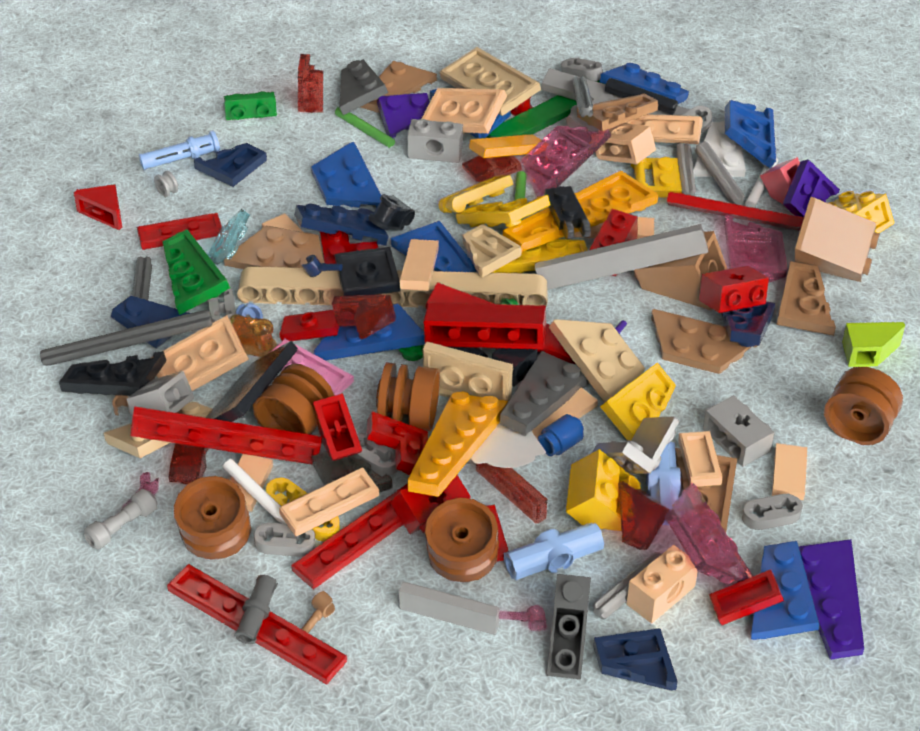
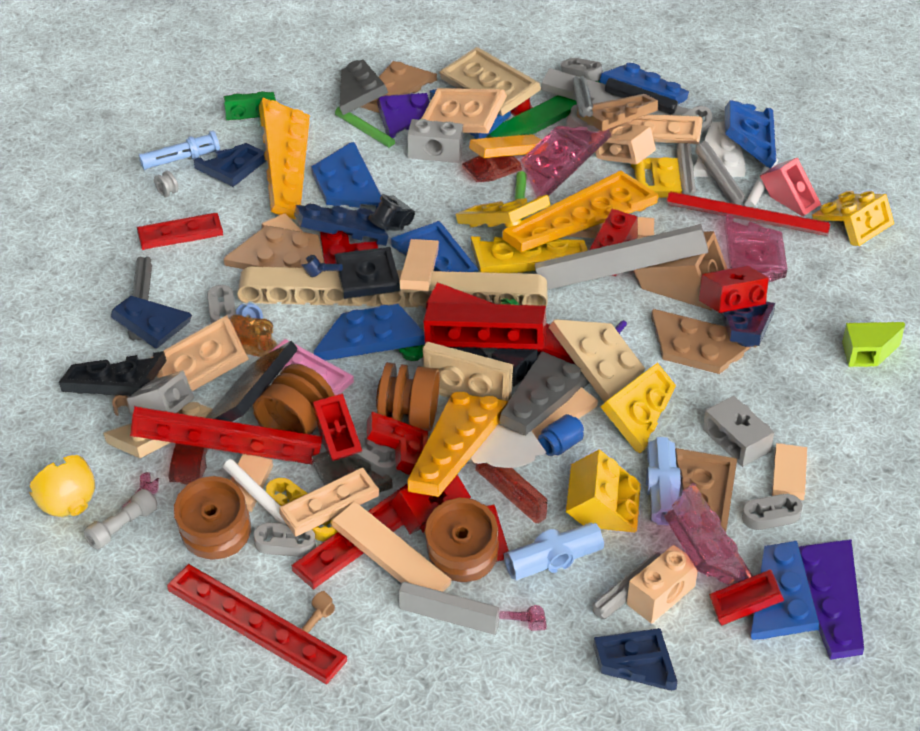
dark grey axle [40,310,212,366] -> none
red slope [73,184,123,230] -> none
green wing [162,229,230,315] -> none
clear light blue plate [208,208,250,266] -> none
dark grey pin [234,575,278,644] -> none
red plate [279,309,342,341] -> none
clear red bracket [298,54,324,113] -> none
clear red slope [331,295,396,339] -> none
yellow plate [438,175,513,213] -> none
tan wing [463,224,522,277] -> none
black hinge [544,186,591,240] -> none
dark grey slope [547,574,591,680] -> none
light grey bracket [592,416,679,474] -> none
clear red slope [618,481,671,550] -> none
light nougat tile [678,431,722,487] -> none
medium nougat wing [777,261,836,336] -> none
dark purple wing [783,159,840,217] -> none
slope [795,197,880,282] -> none
dark orange wheel [824,366,903,445] -> none
none -> yellow cylinder [29,455,95,517]
none -> light orange wing [259,98,310,219]
none -> light nougat tile [332,502,452,592]

